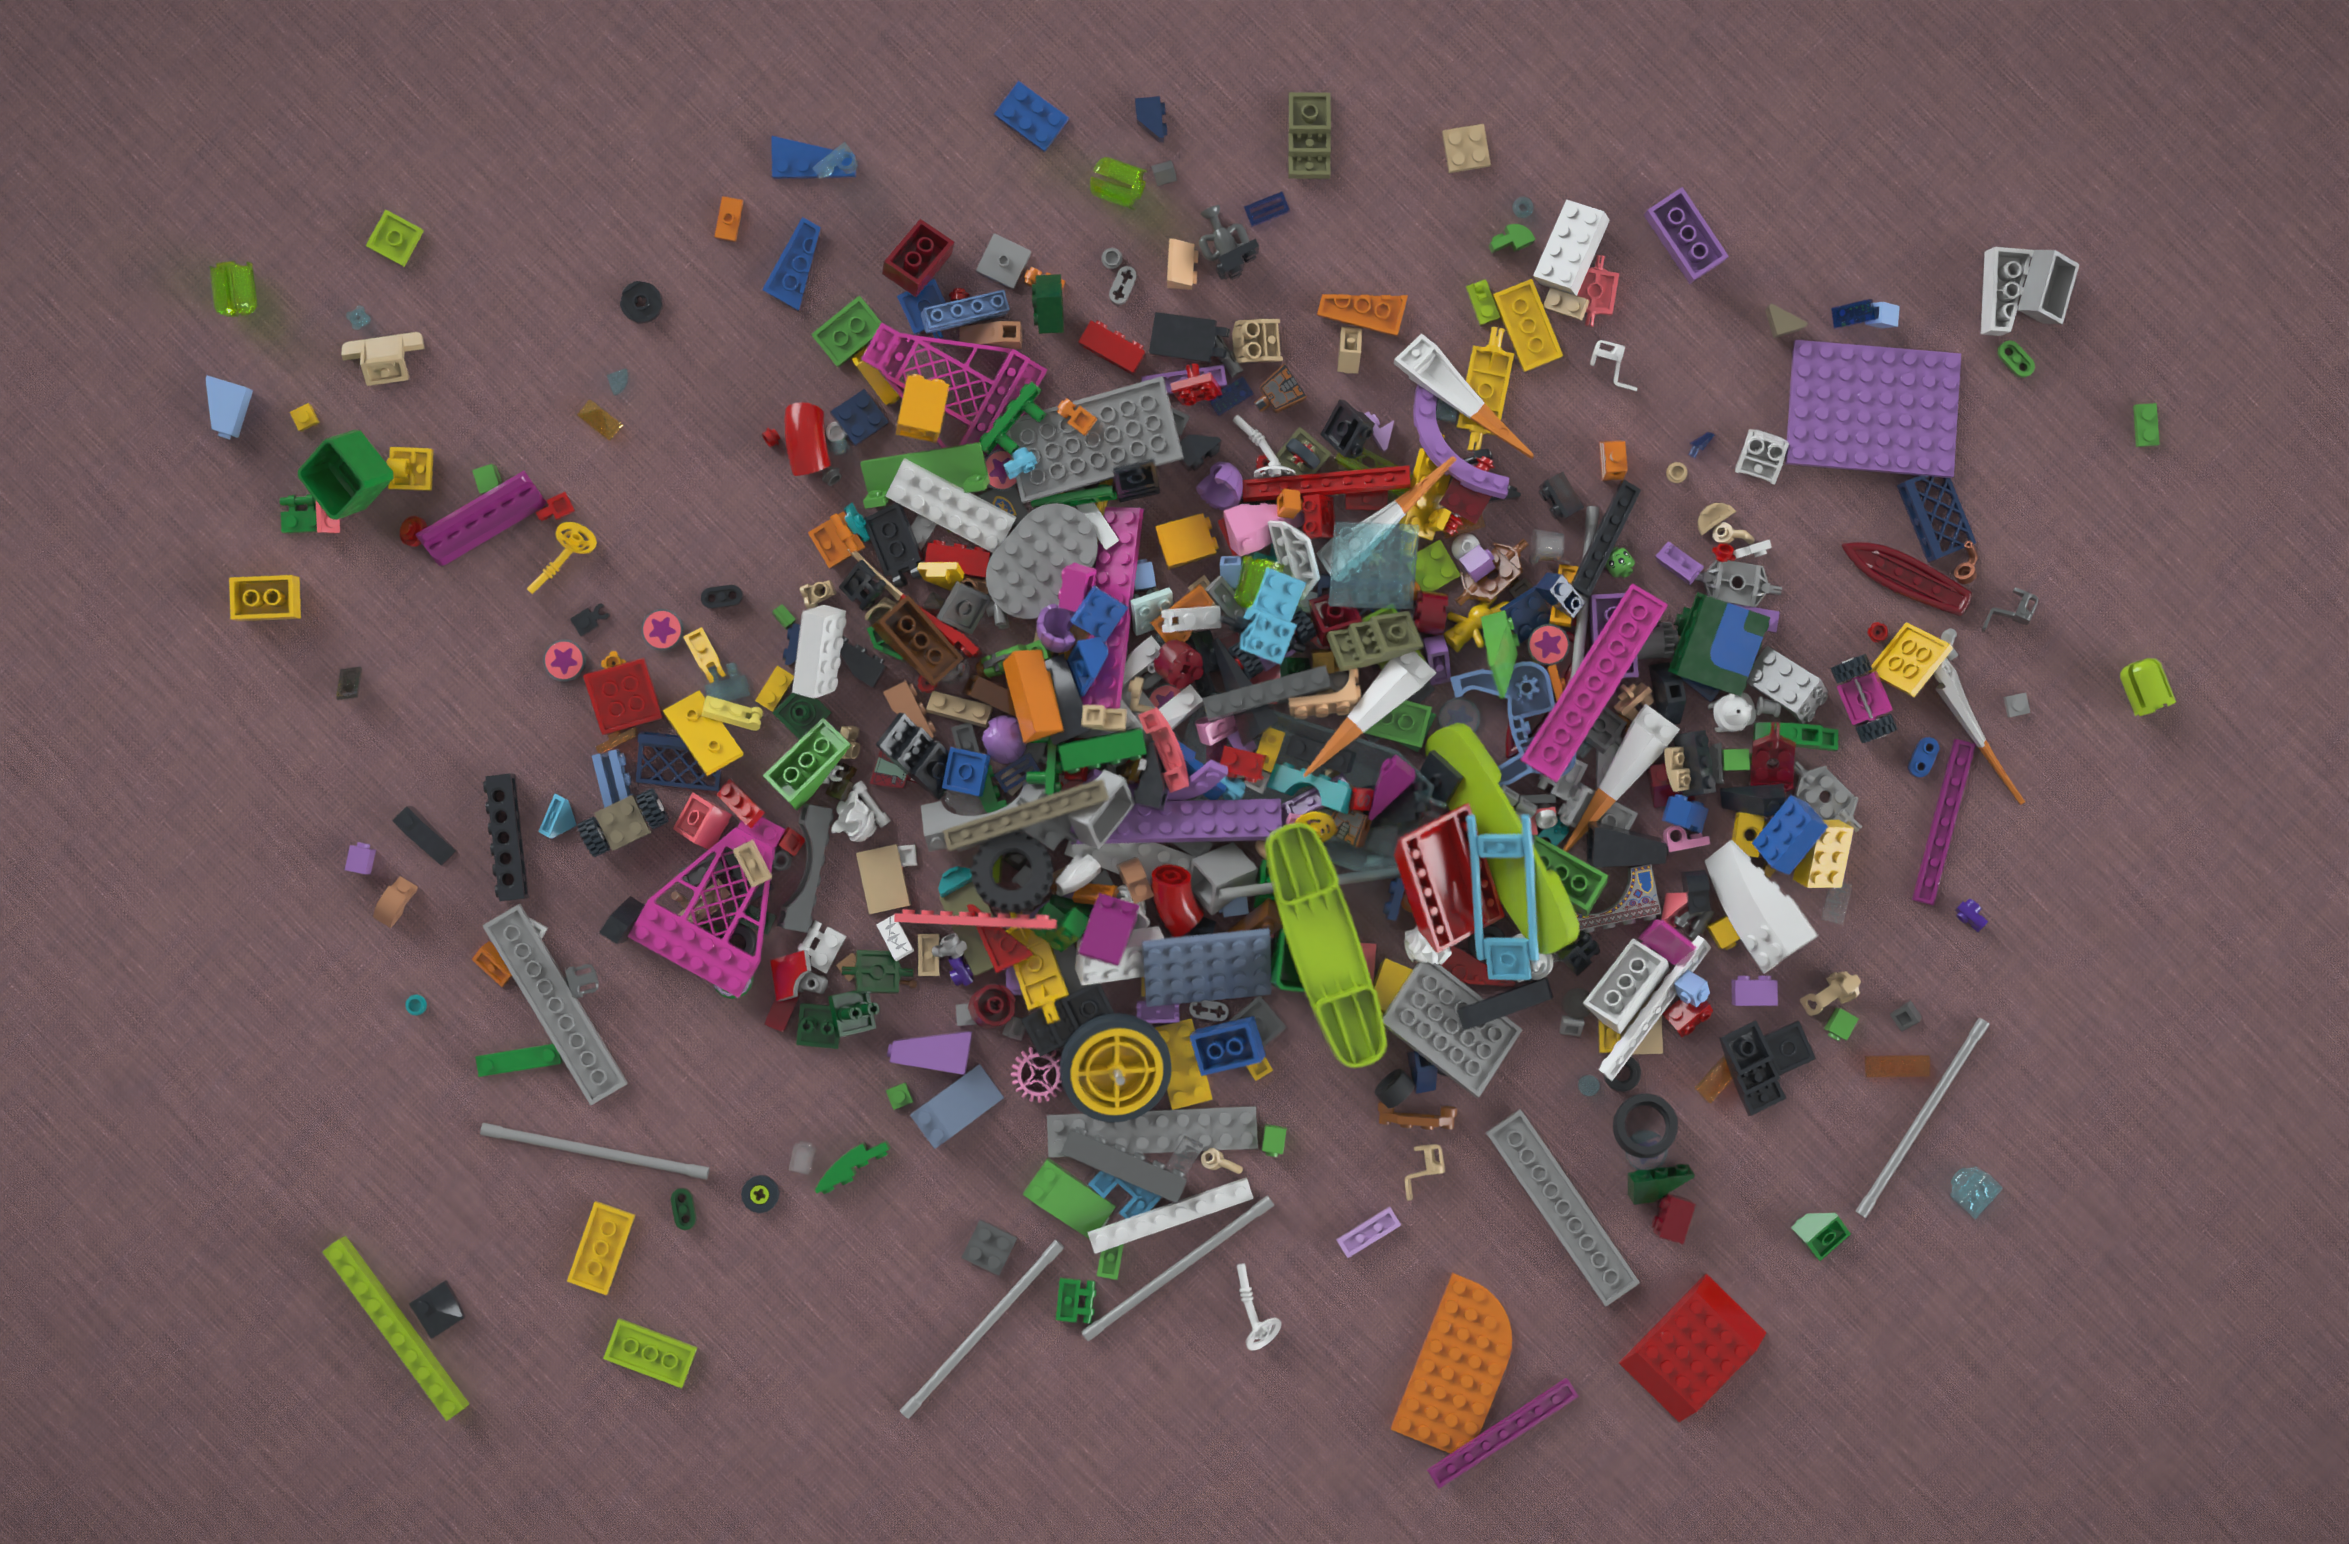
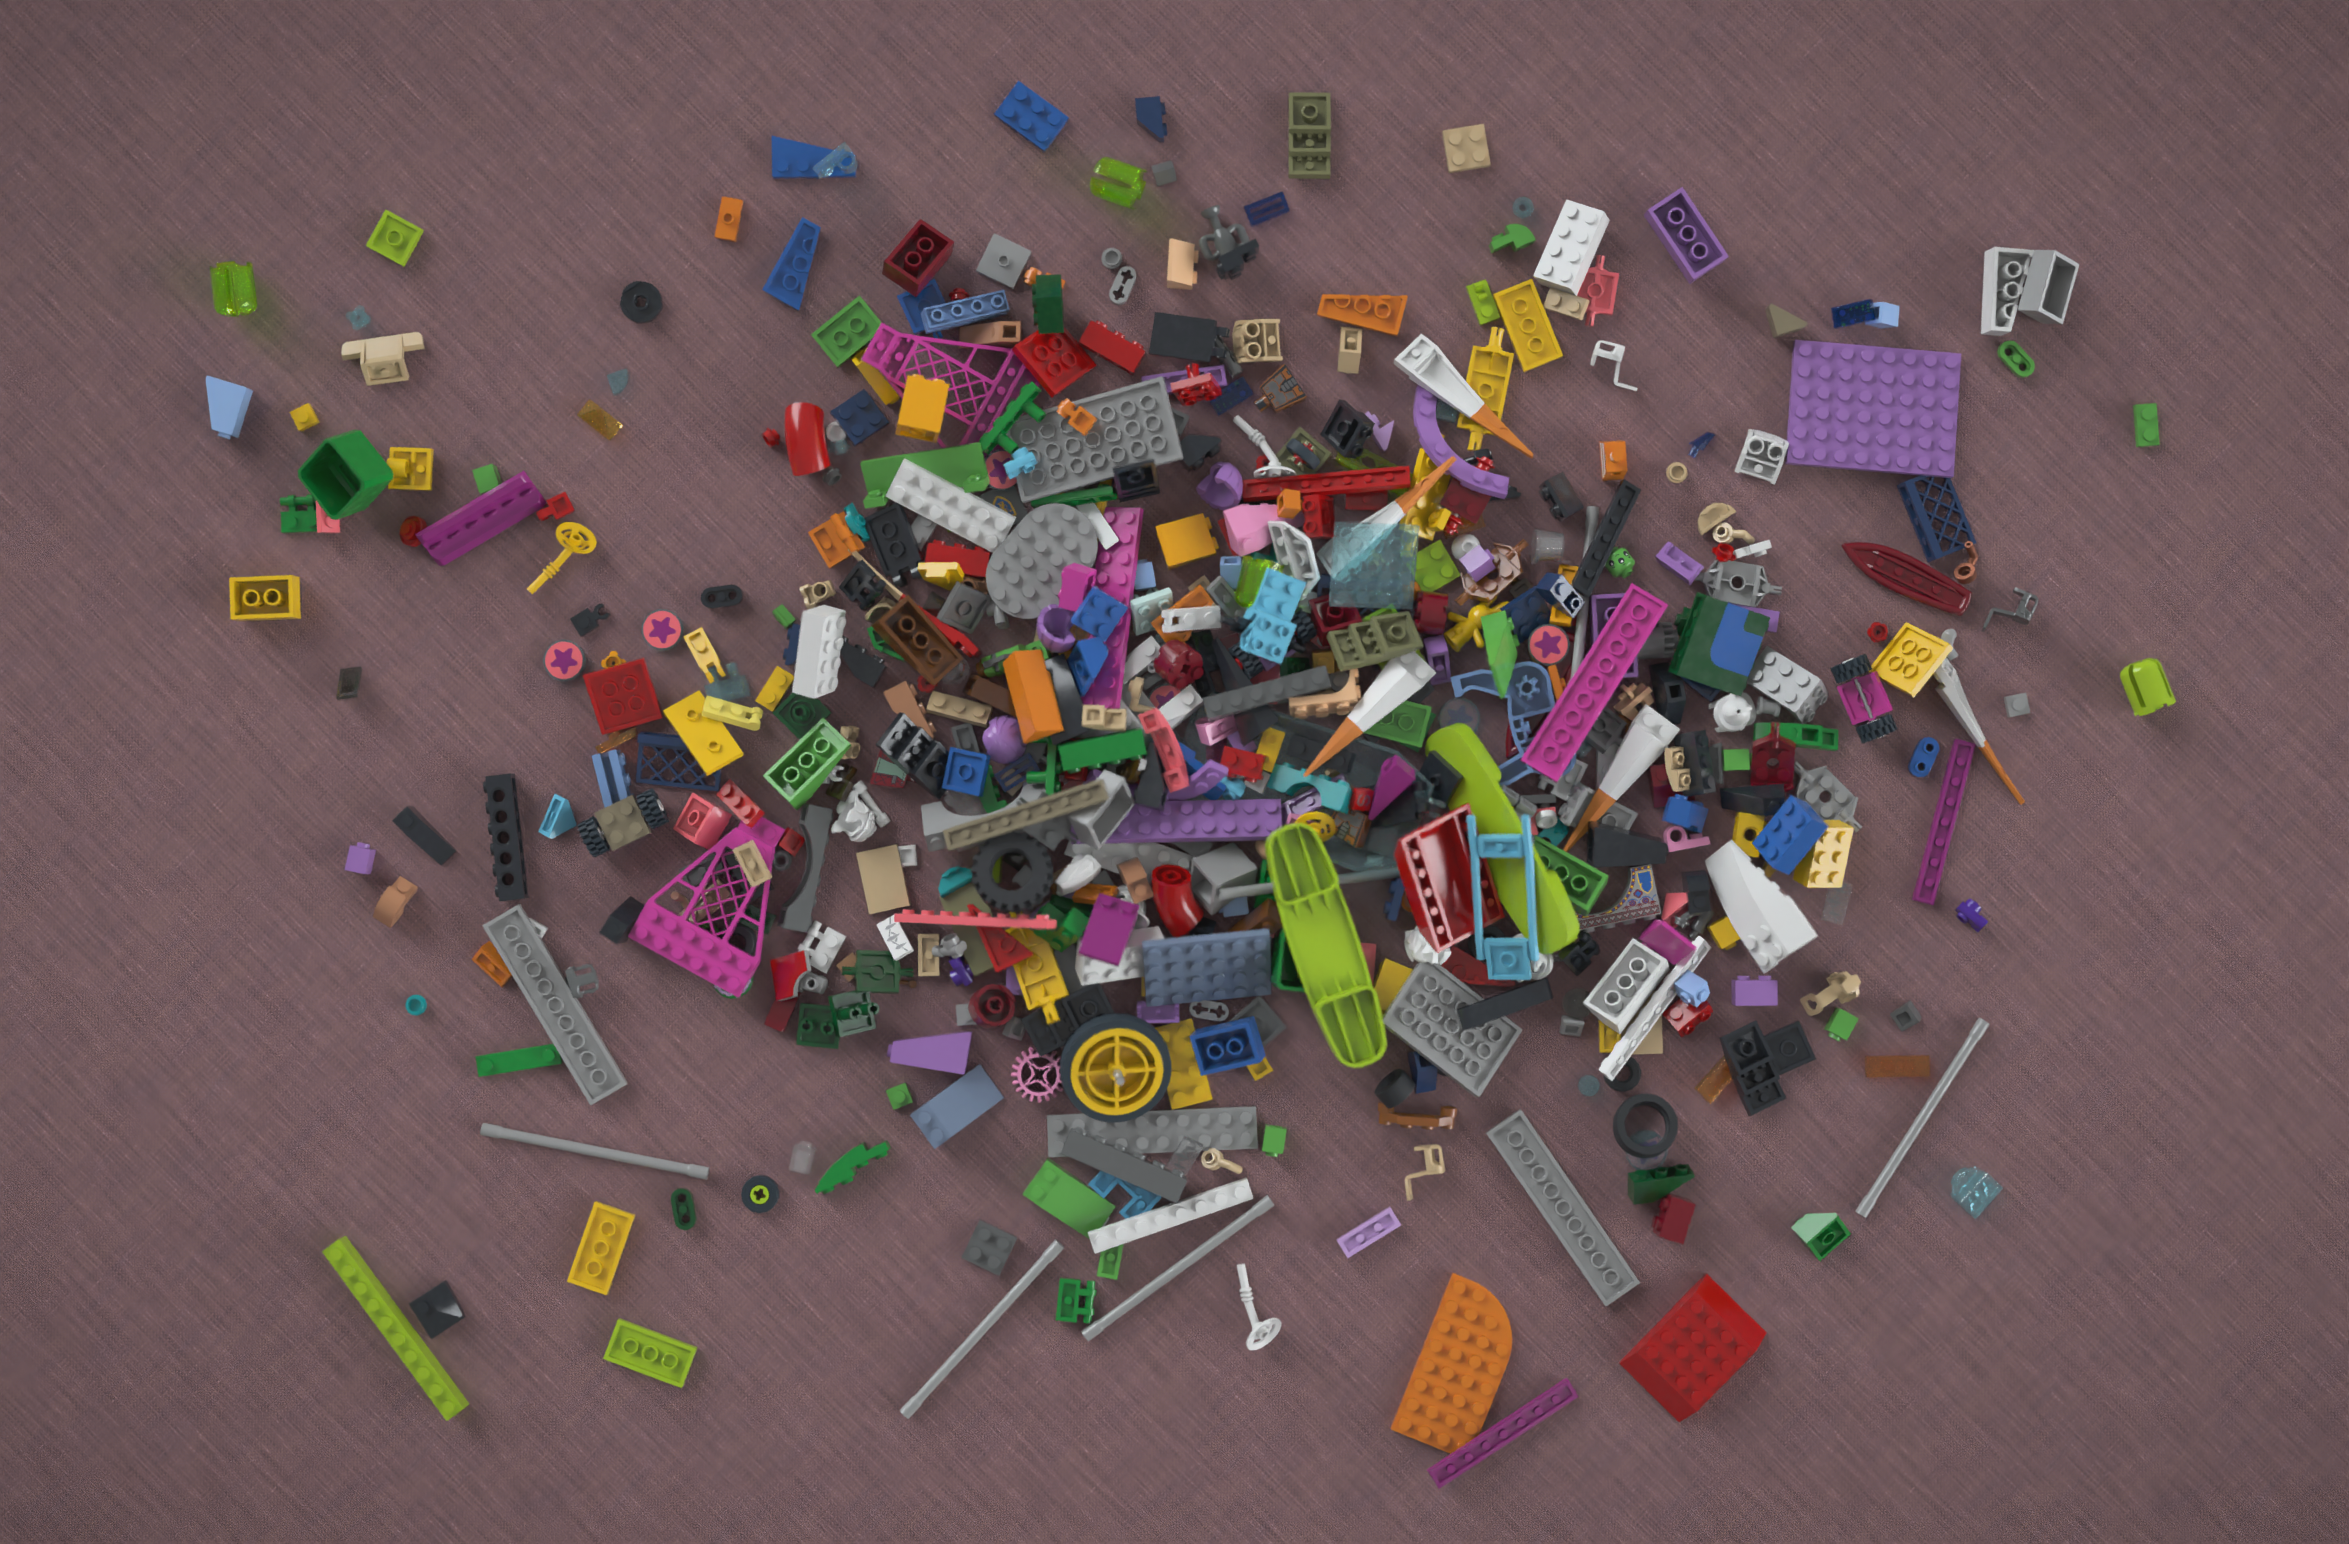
none -> red plate [1012,327,1096,398]

